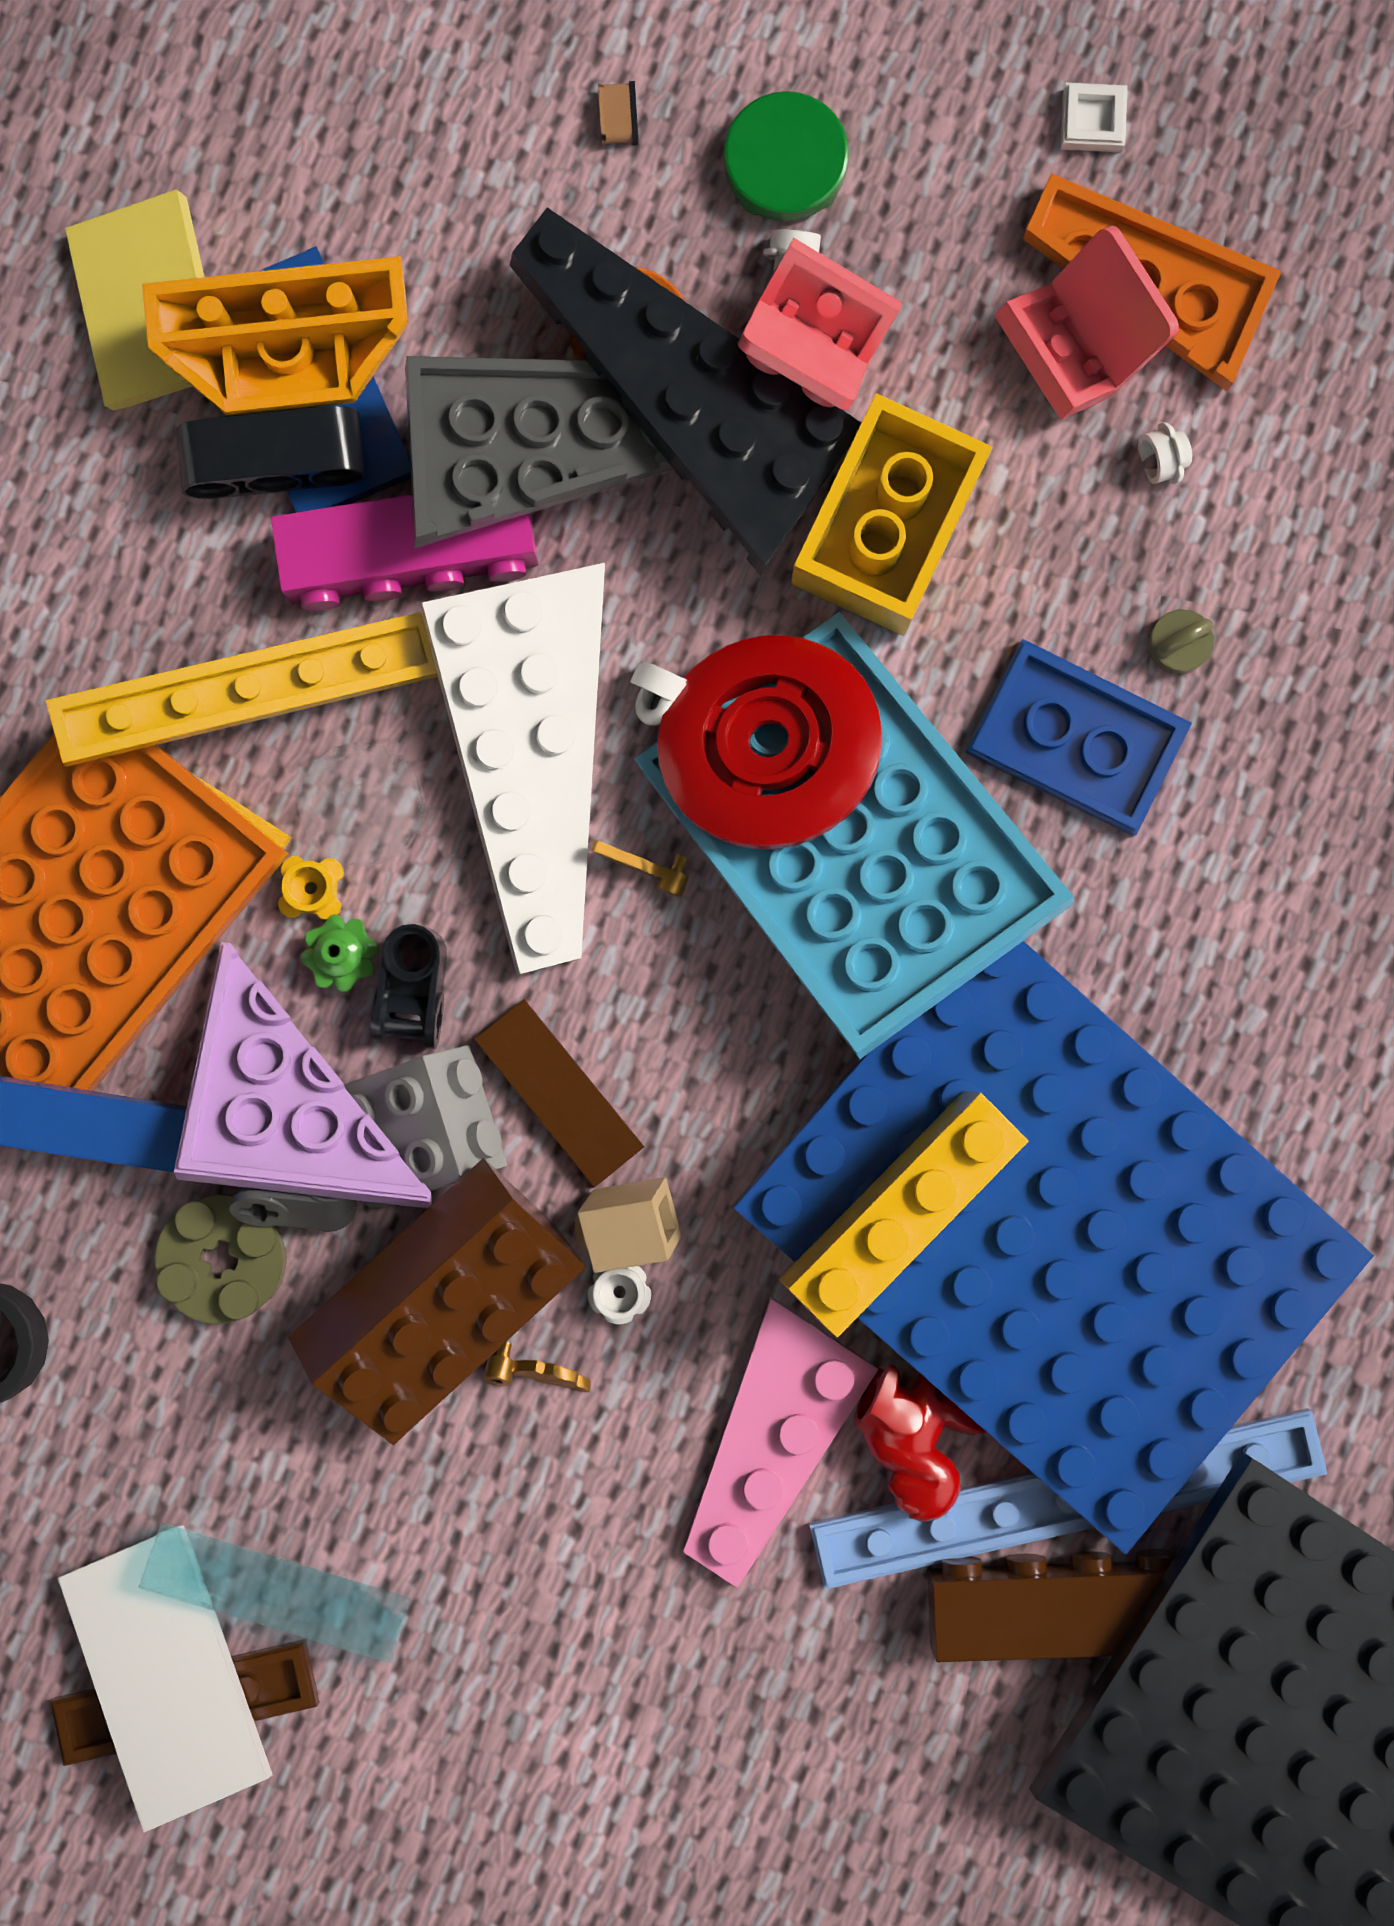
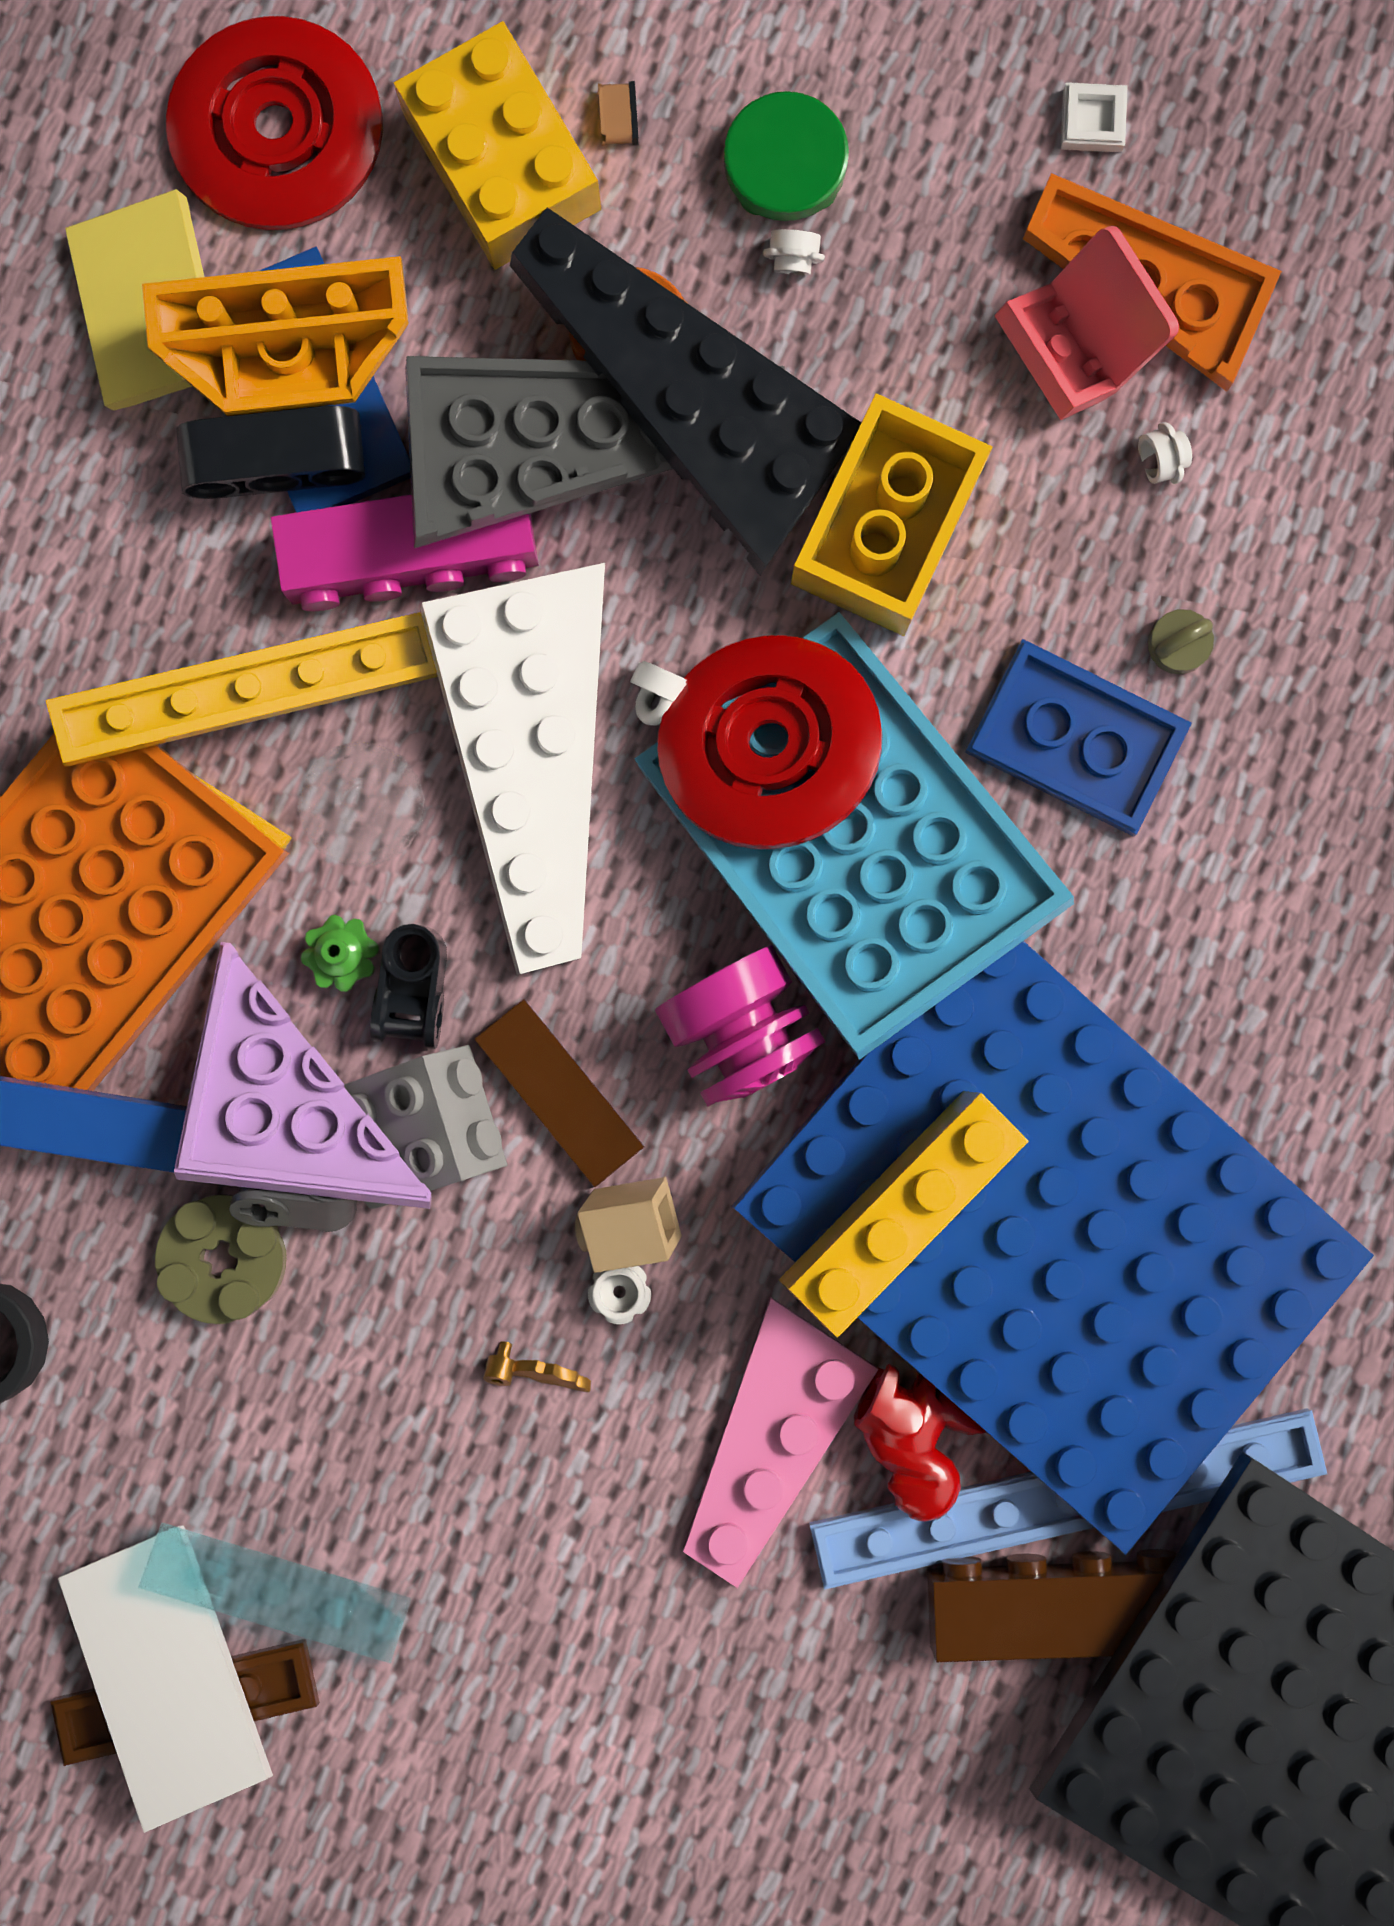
yellow plate [278,856,344,920] -> none
reddish brown brick [288,1158,586,1446] -> none
pearl gold piece [591,840,689,898] -> none
coral bracket [738,237,902,410] -> none
none -> red piece [166,16,383,230]
none -> yellow brick [393,21,601,270]
none -> dark pink wheel [654,945,825,1107]

